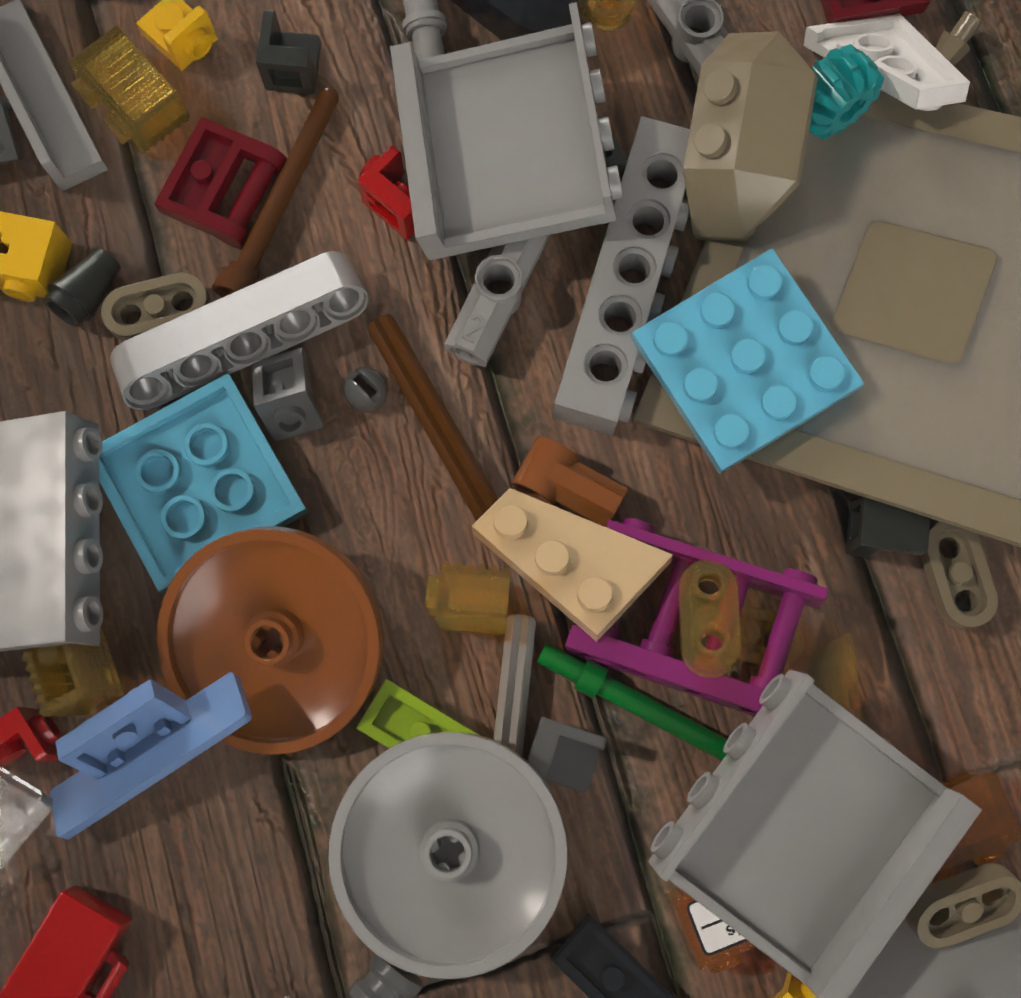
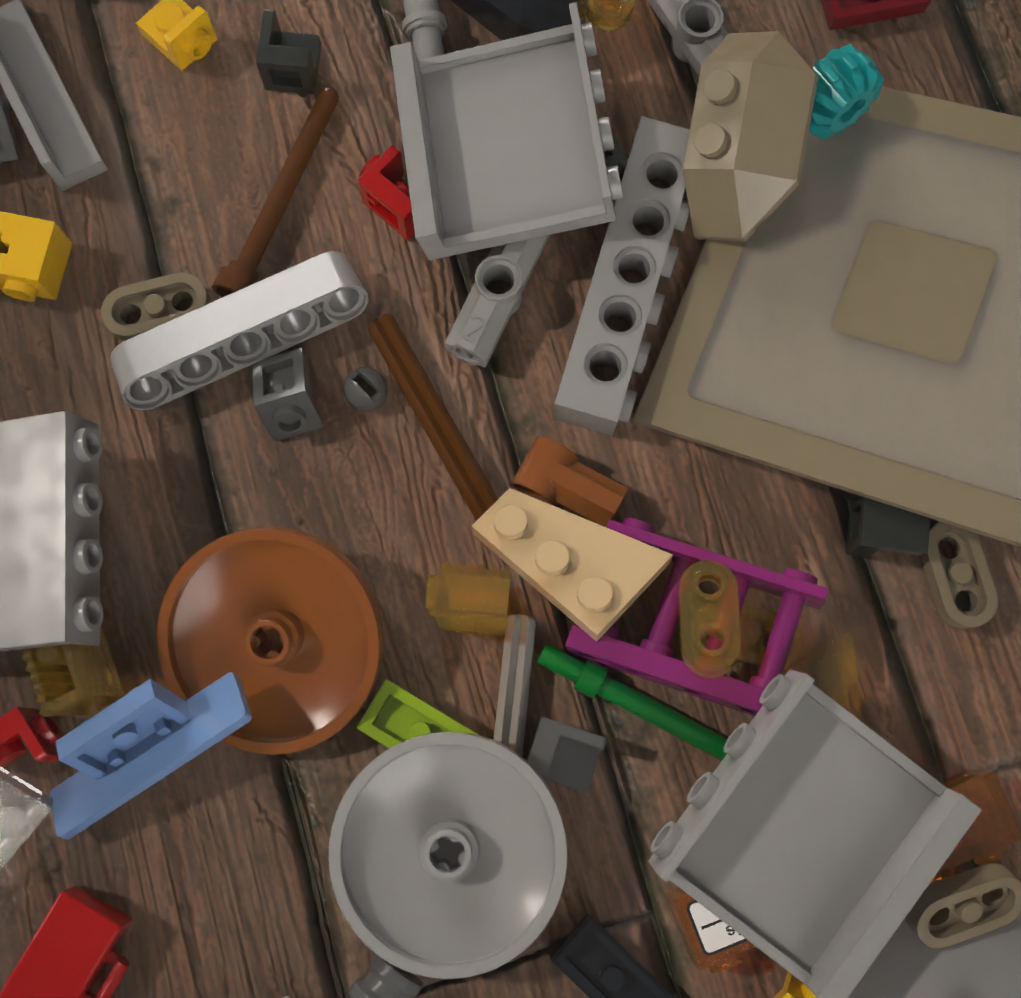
pearl dark grey cone [43,248,121,327] -> none
clear yellow brick [67,26,190,153] -> none
medium azure plate [99,373,309,595] -> none
dark red plate [154,117,287,249] -> none
medium azure plate [631,248,865,475] -> none
white wing [804,13,970,111] -> none
dark tan bar [935,11,982,66] -> none

